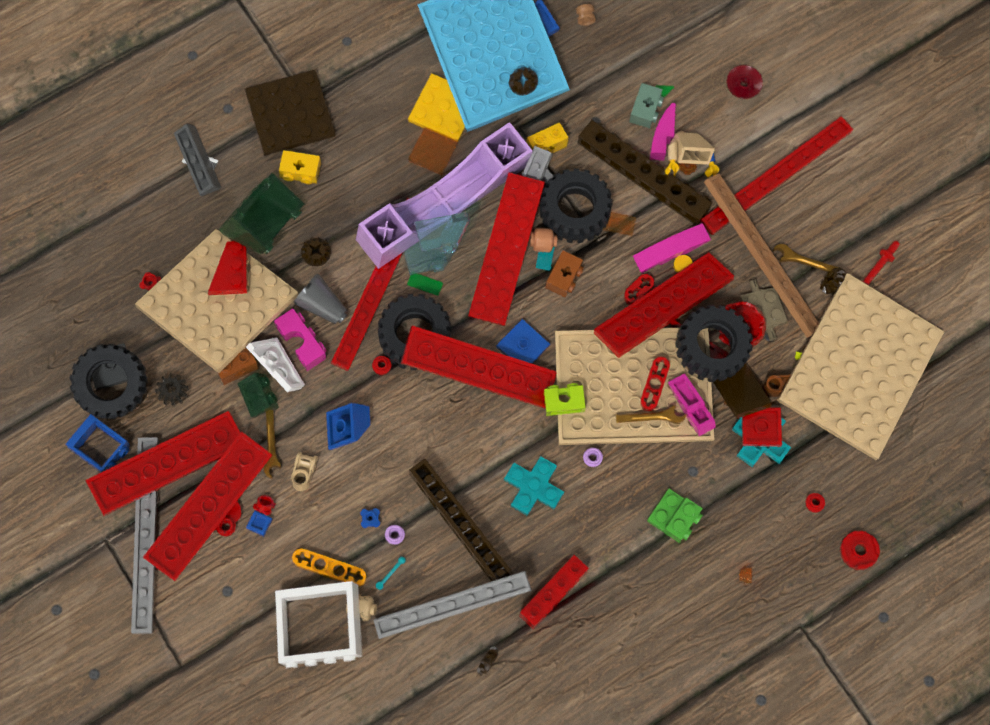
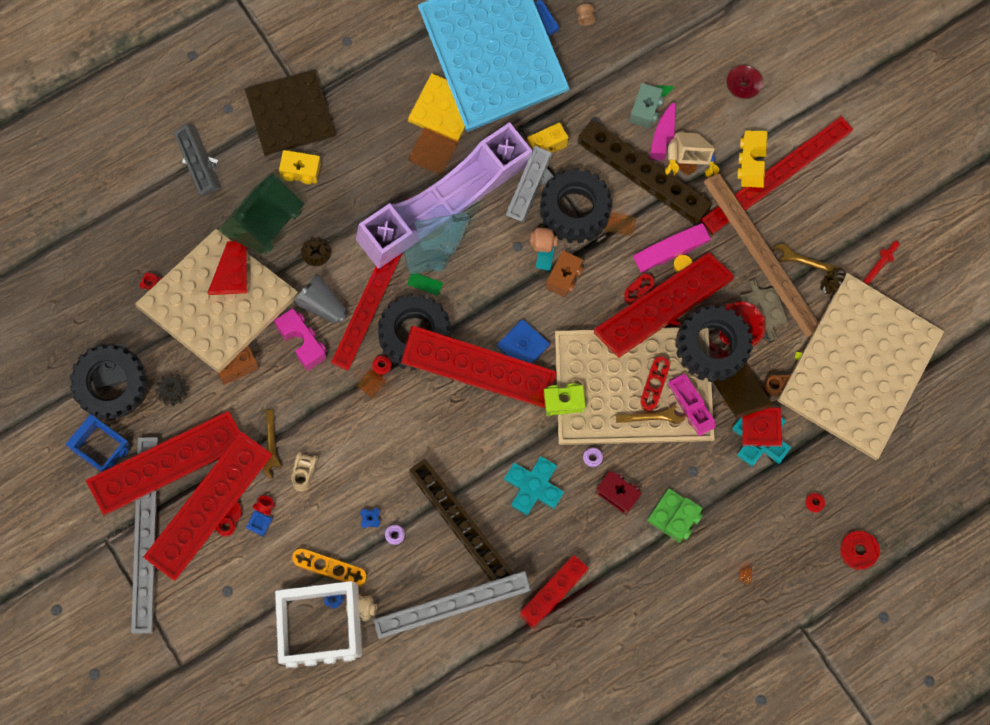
clear green bracket [237,372,279,418] -> none
white wing [246,338,305,392] -> none
blue slope [326,403,371,450] -> none
teal hinge [376,556,406,590] -> none
red plate [468,172,545,327] -> none
dark brown gear [477,646,499,676] -> none
dark brown gear [508,67,538,96] -> none
none -> blue plate [324,595,344,608]
none -> clear orange slope [357,370,387,398]
none -> dark red brick [595,471,642,516]
none -> yellow arch [738,131,767,187]

